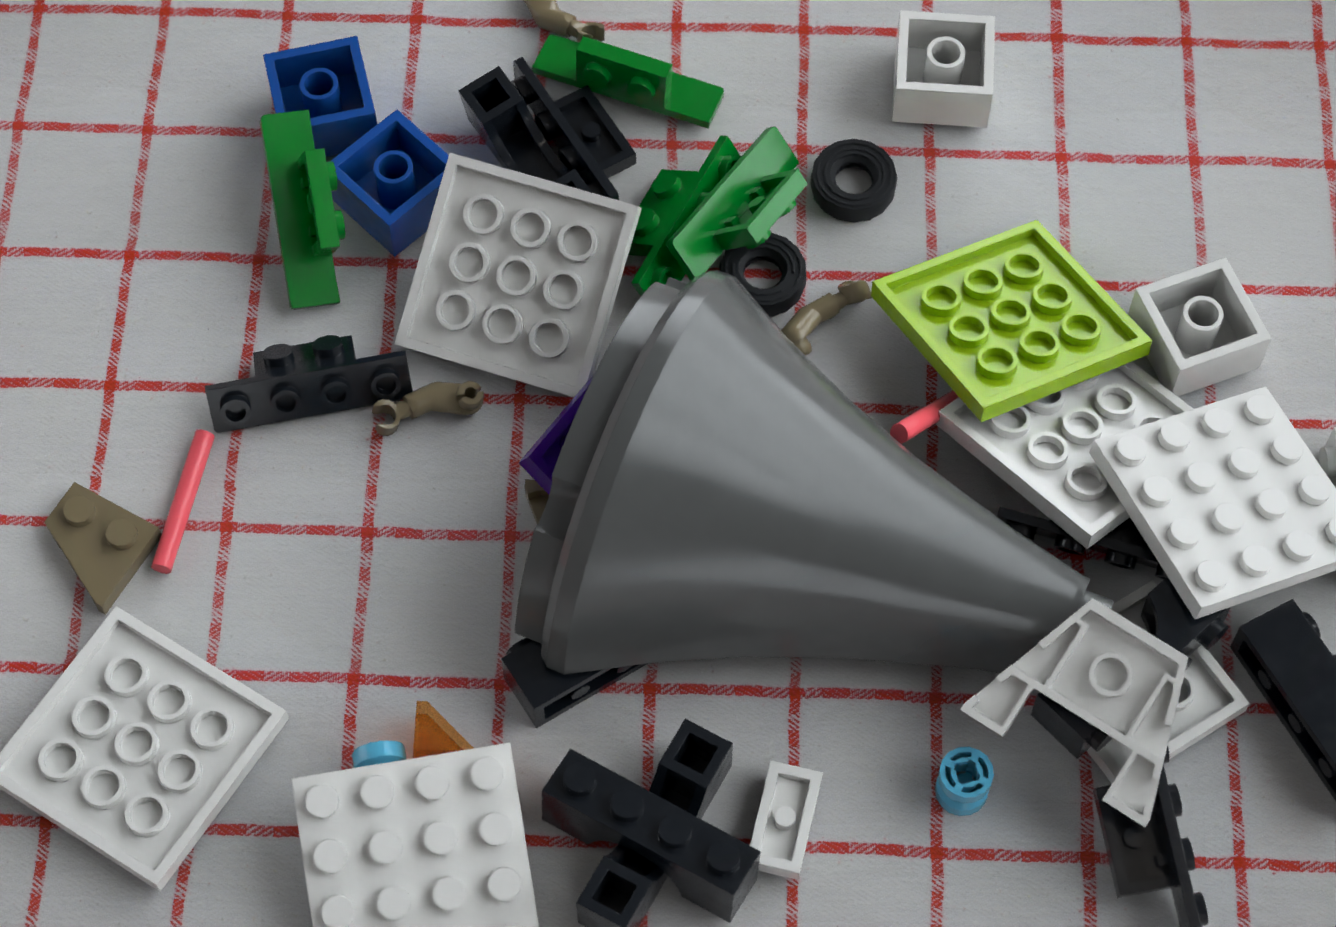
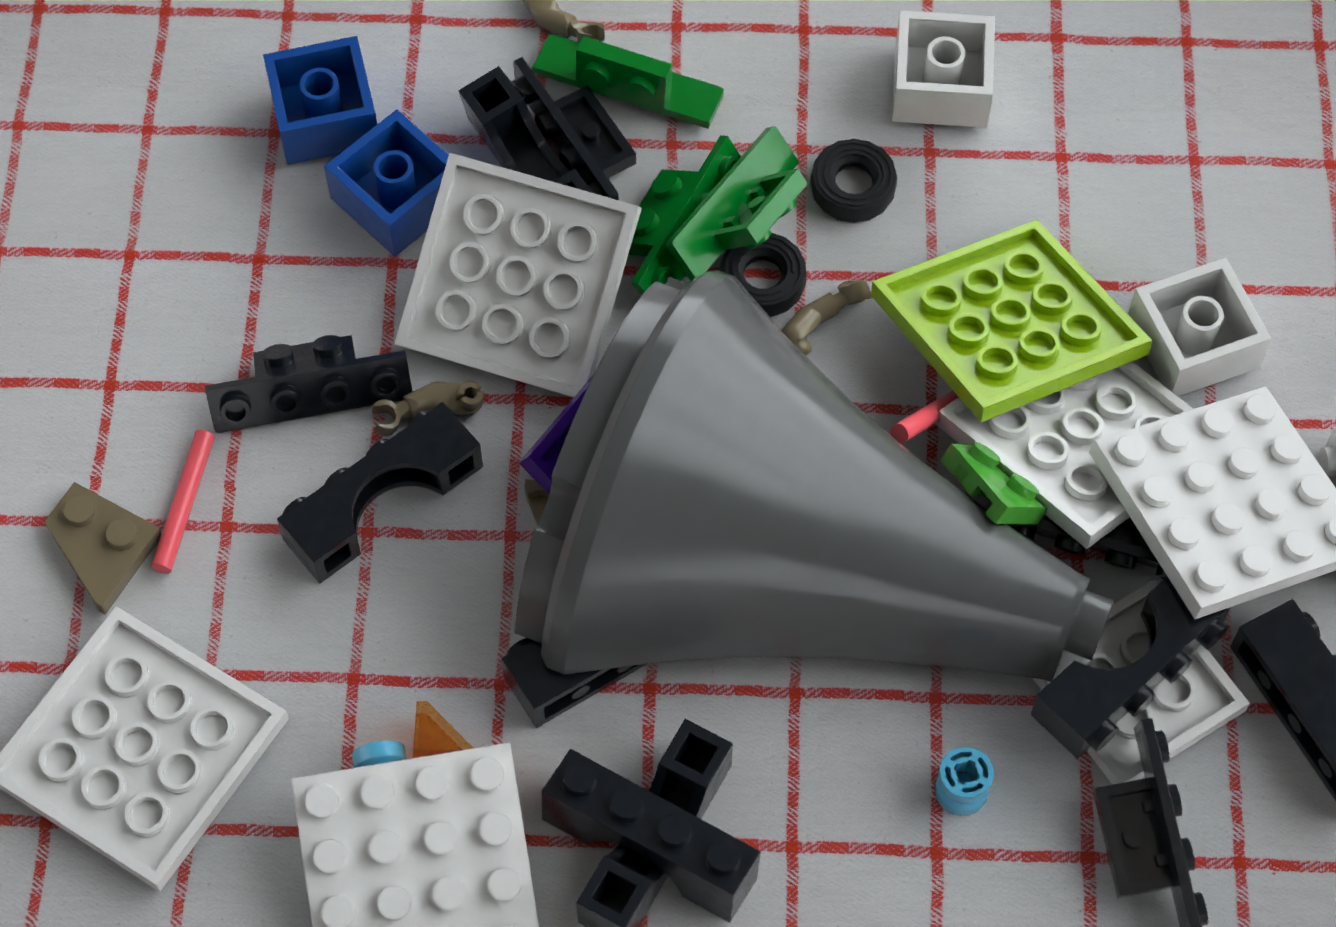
green bracket [260,110,345,310] -> none
white plate [750,760,823,880] -> none
white wing [960,598,1188,827] -> none
none -> black arch [277,402,483,584]
none -> bright green wing [940,442,1048,524]

